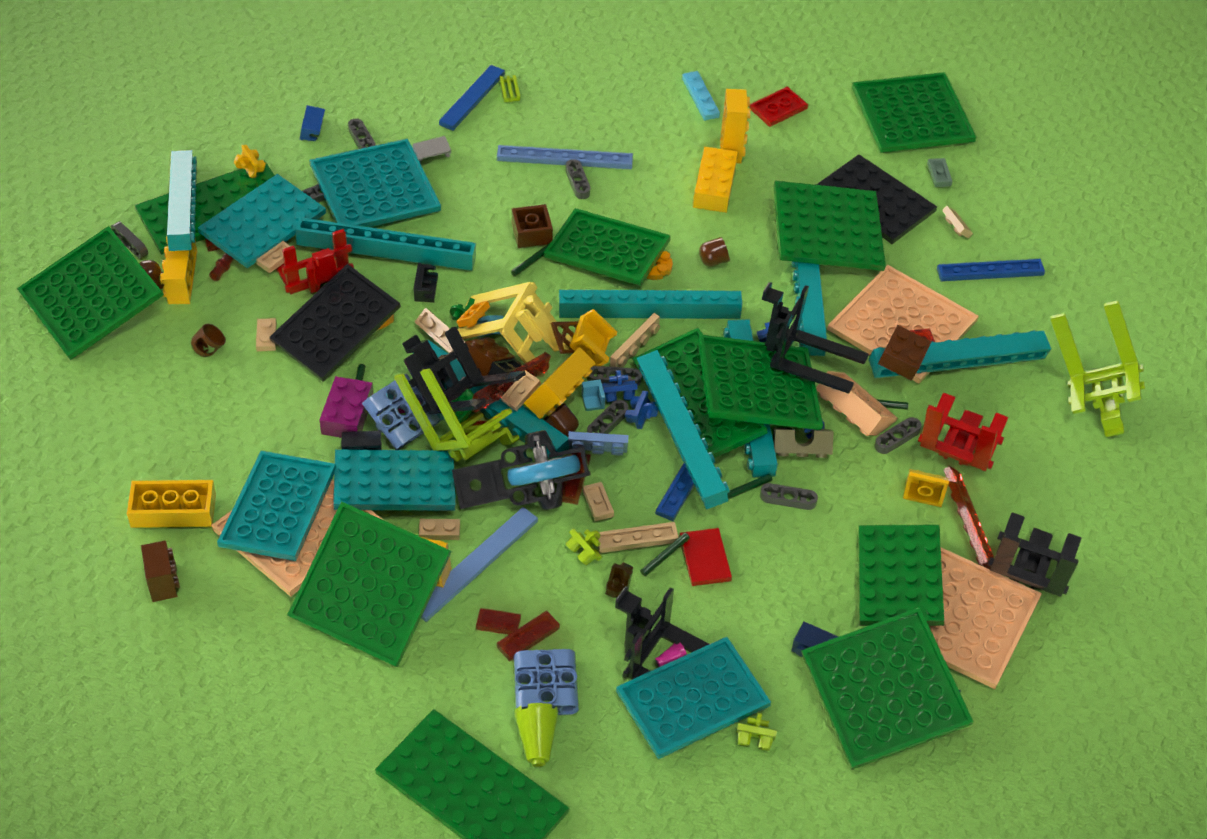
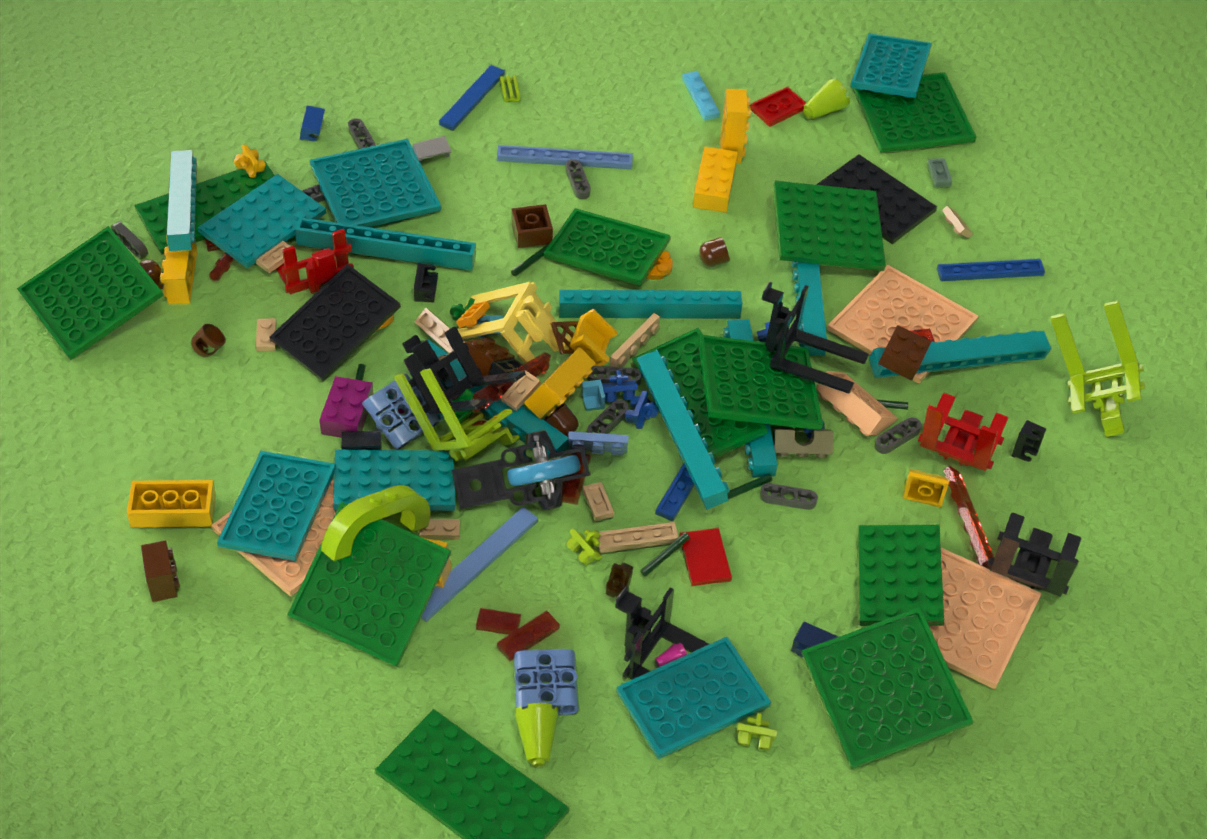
none -> lime arch [321,485,431,561]
none -> lime cone [803,78,850,119]
none -> teal plate [851,33,932,98]
none -> black hinge [1012,420,1046,462]

